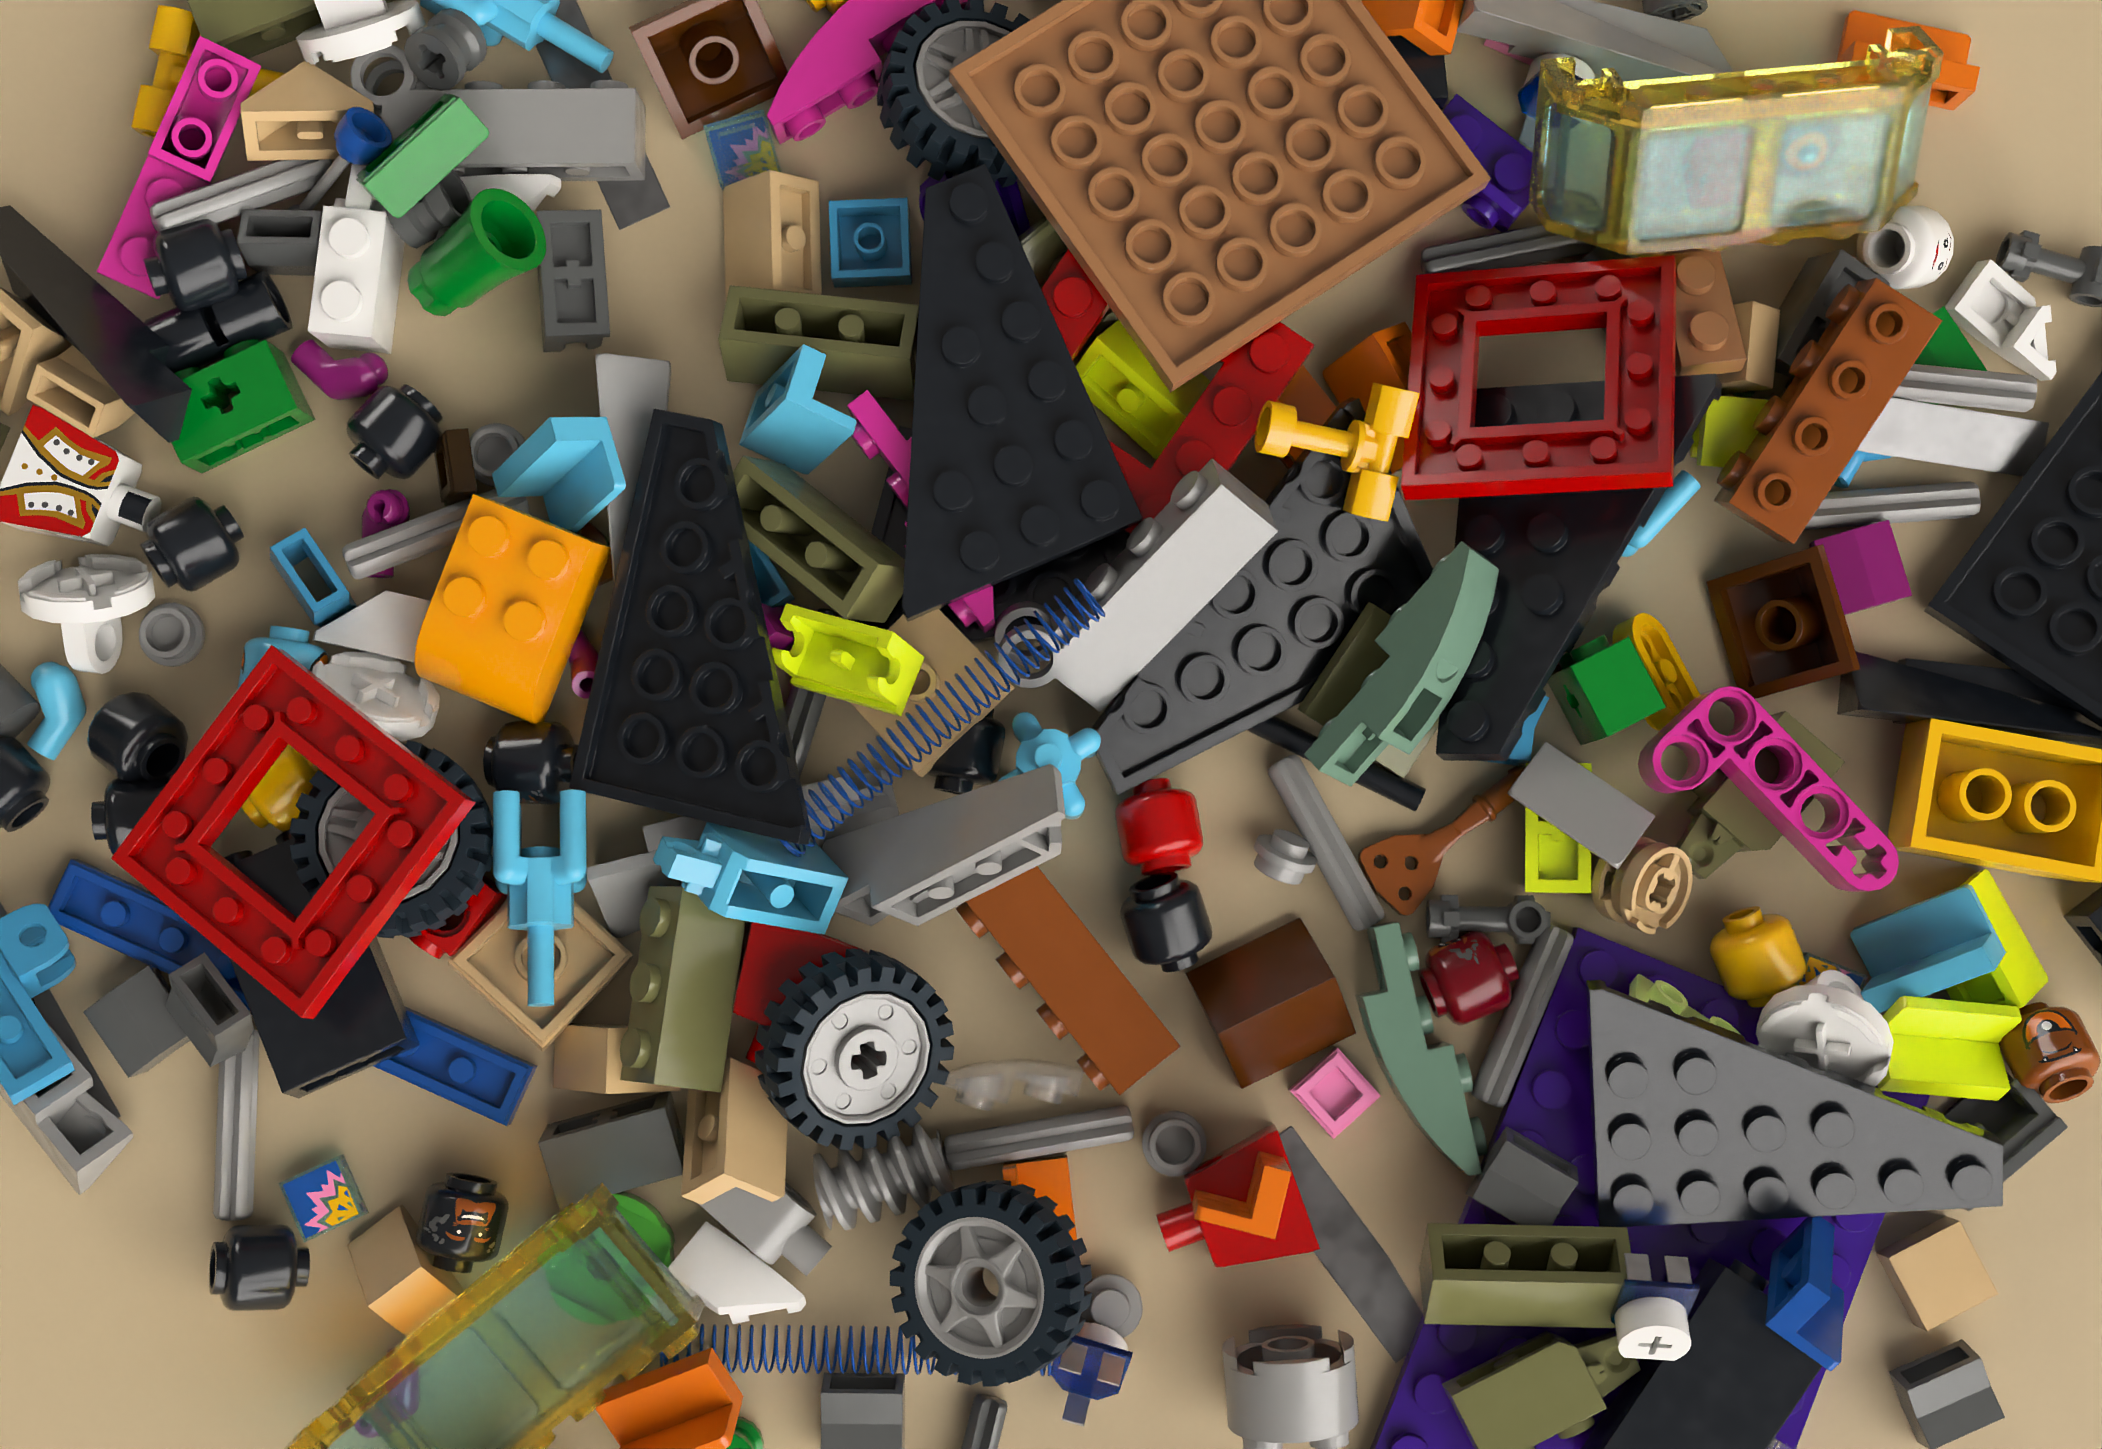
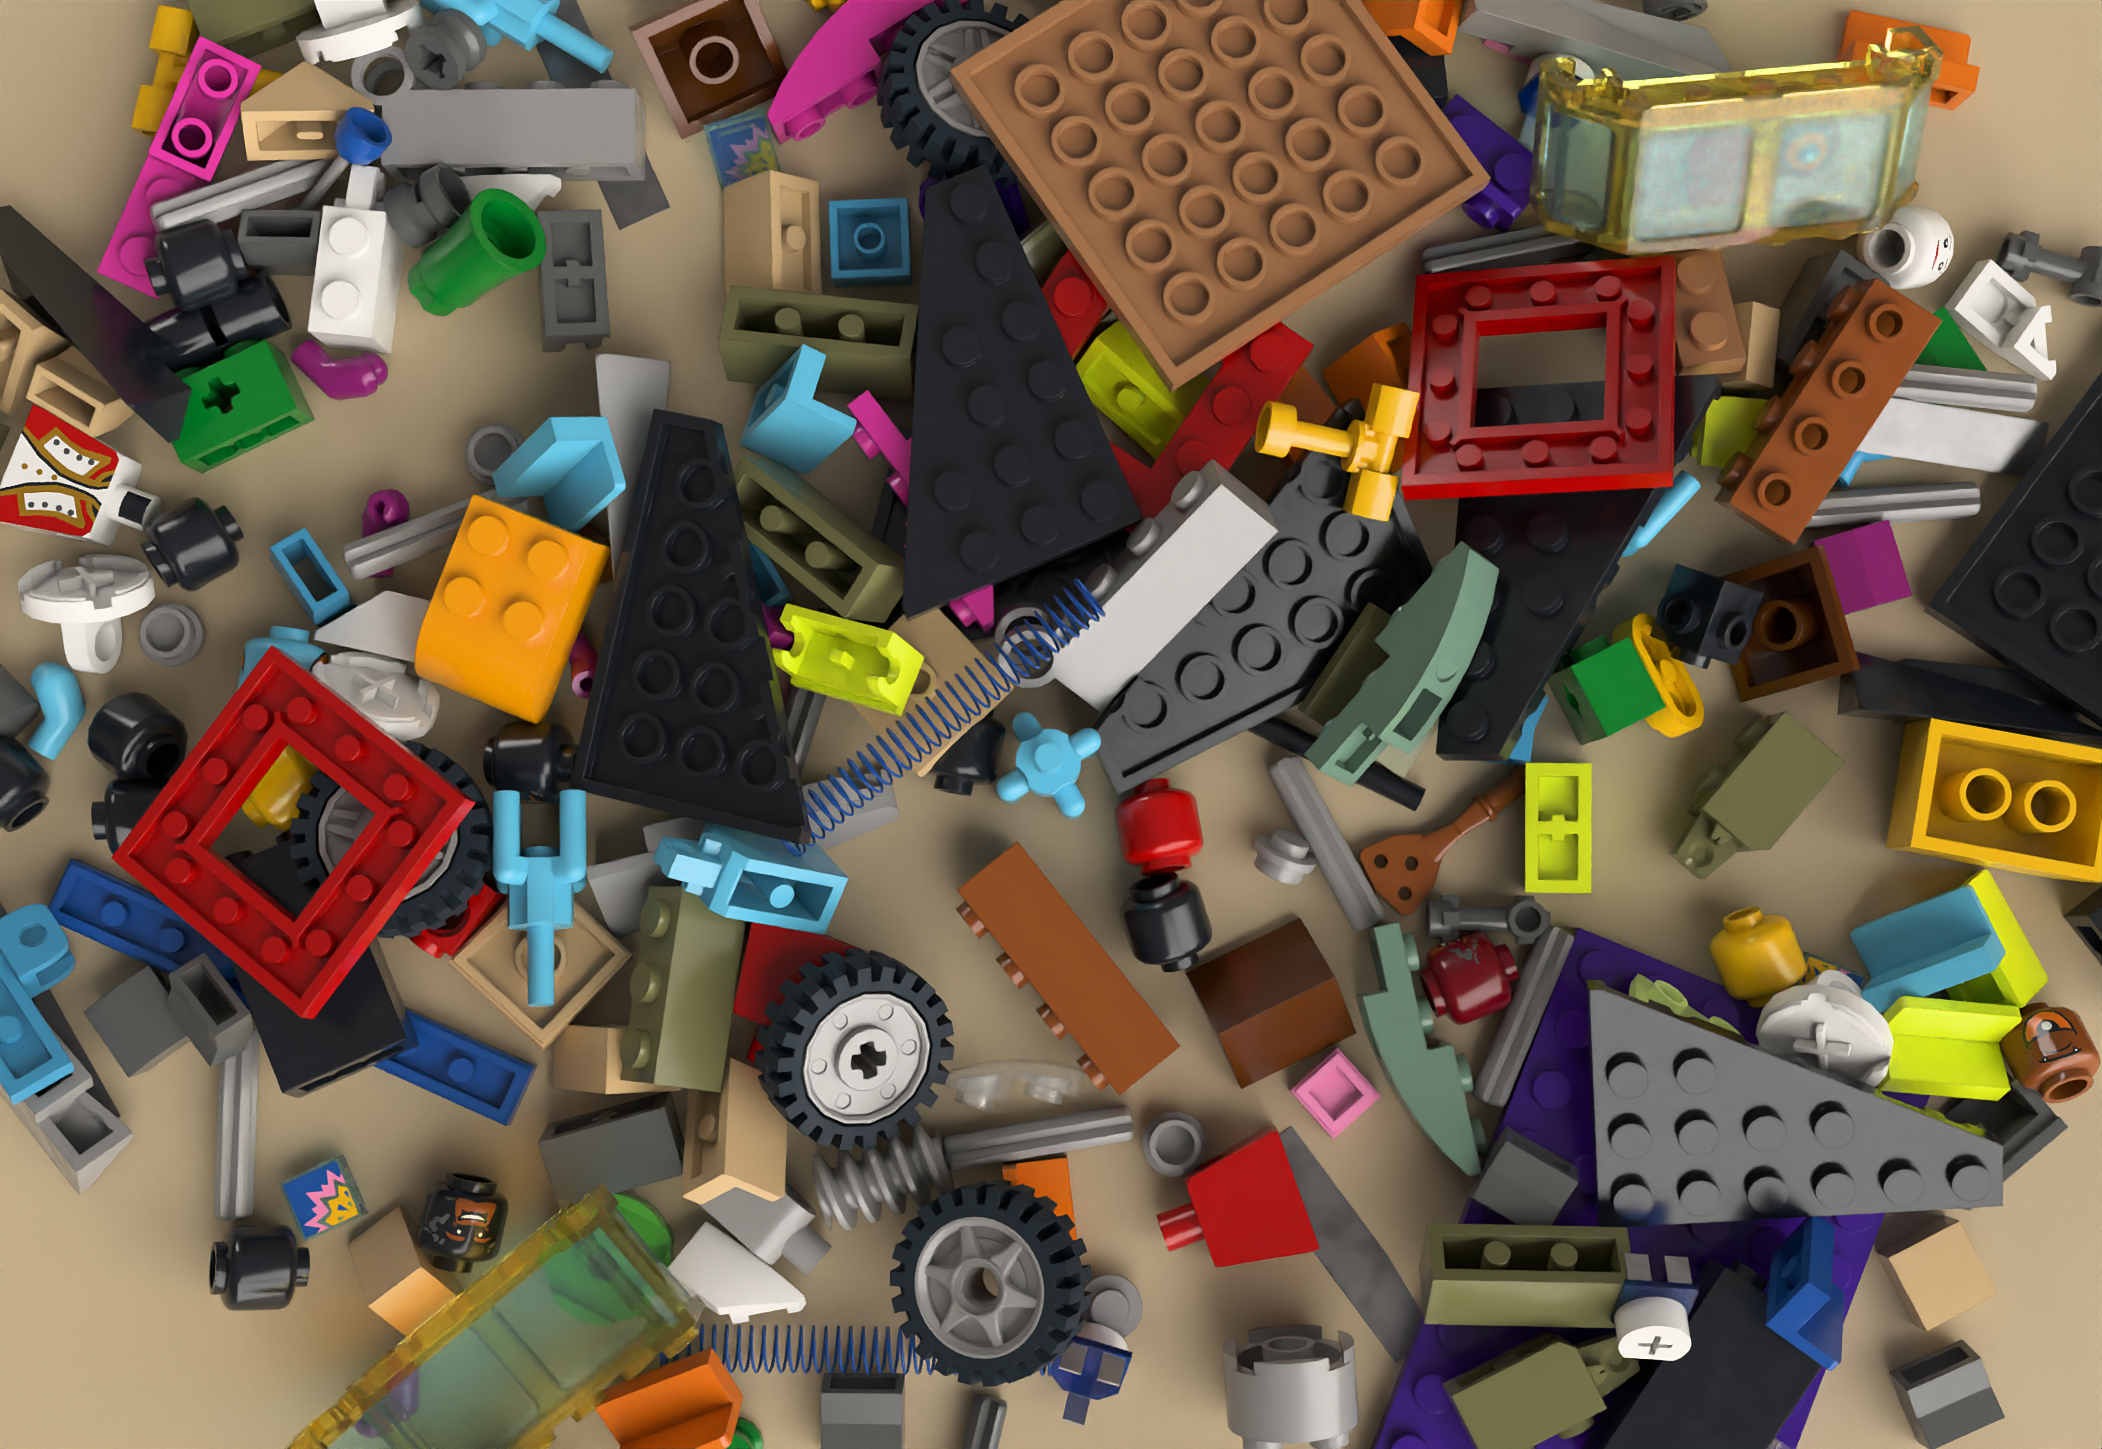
black head [347,384,443,479] -> none
slope [356,93,489,218] -> none
dark brown tile [434,428,477,506] -> none
light grey wedge [822,764,1065,926] -> none
orange panel [1192,1151,1291,1239] -> none
light grey slope [1507,742,1656,870] -> none
tan wheel [1592,835,1693,934] -> none
dark pink beam [1638,686,1899,892] -> none
none -> black brick [1650,563,1764,669]

